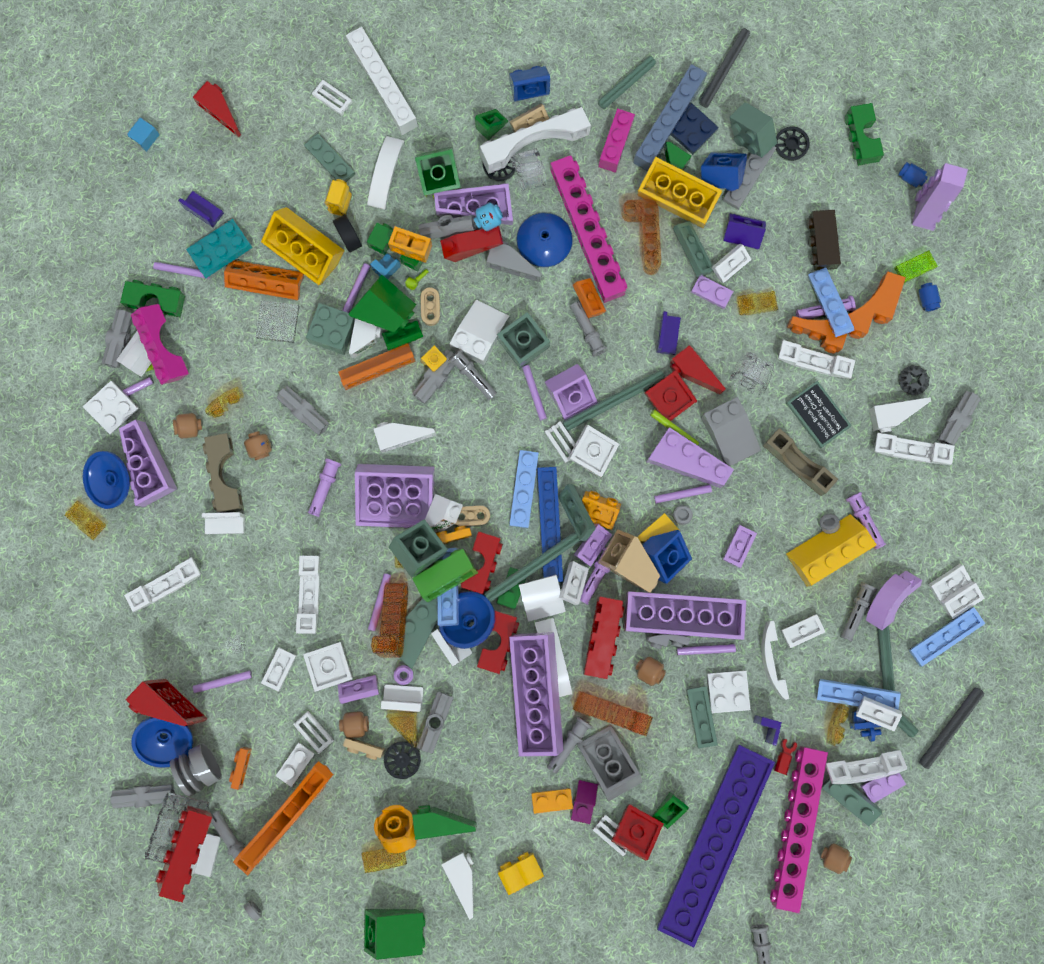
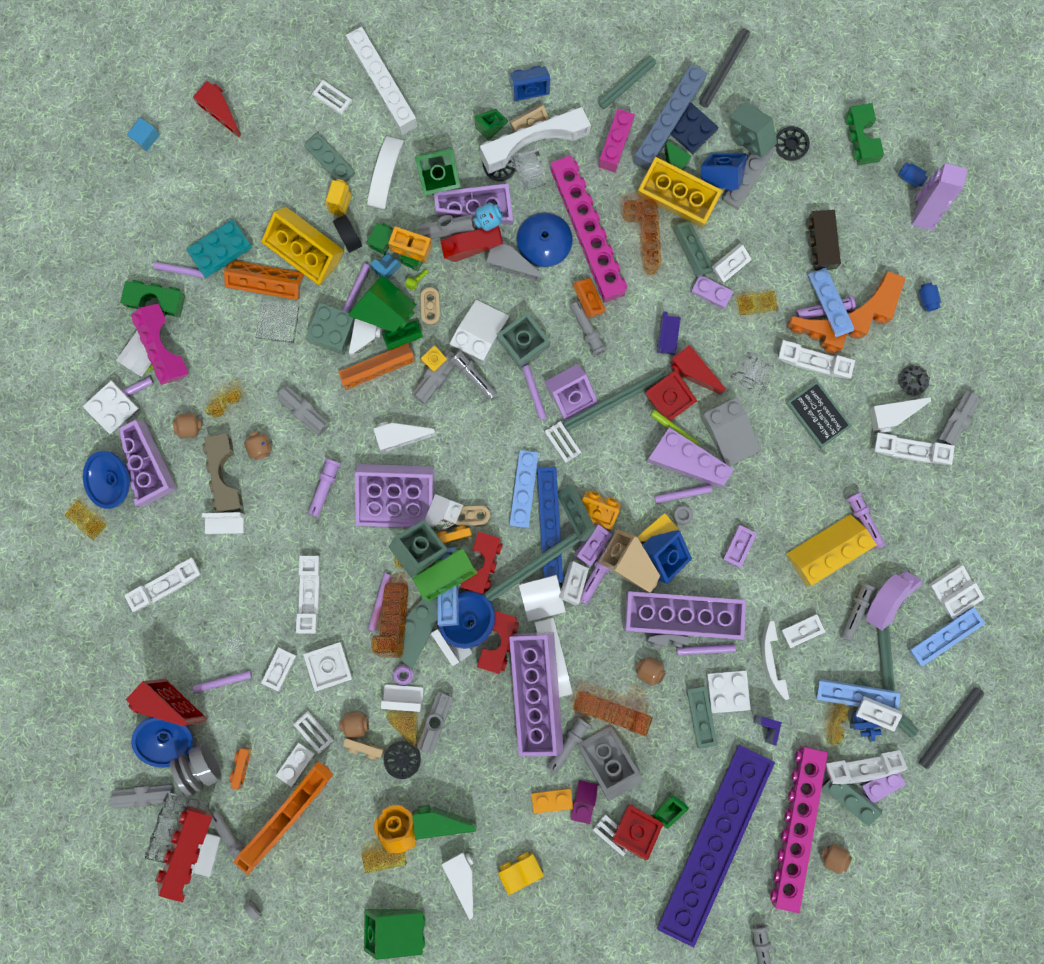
light grey piece [101,309,132,368] -> none
dark purple panel [178,191,224,228] -> none
lavender plate [338,675,379,704] -> none
green plate [497,567,526,610] -> none
white plate [568,425,619,477] -> none
red wedge [583,597,624,679] -> none
dark purple panel [724,213,766,249] -> none
dark tan arch [763,428,838,496] -> none
red bar [774,738,797,775] -> none
light grey tile [820,514,840,534] -> none
clear neon green plate [894,250,938,283] -> none

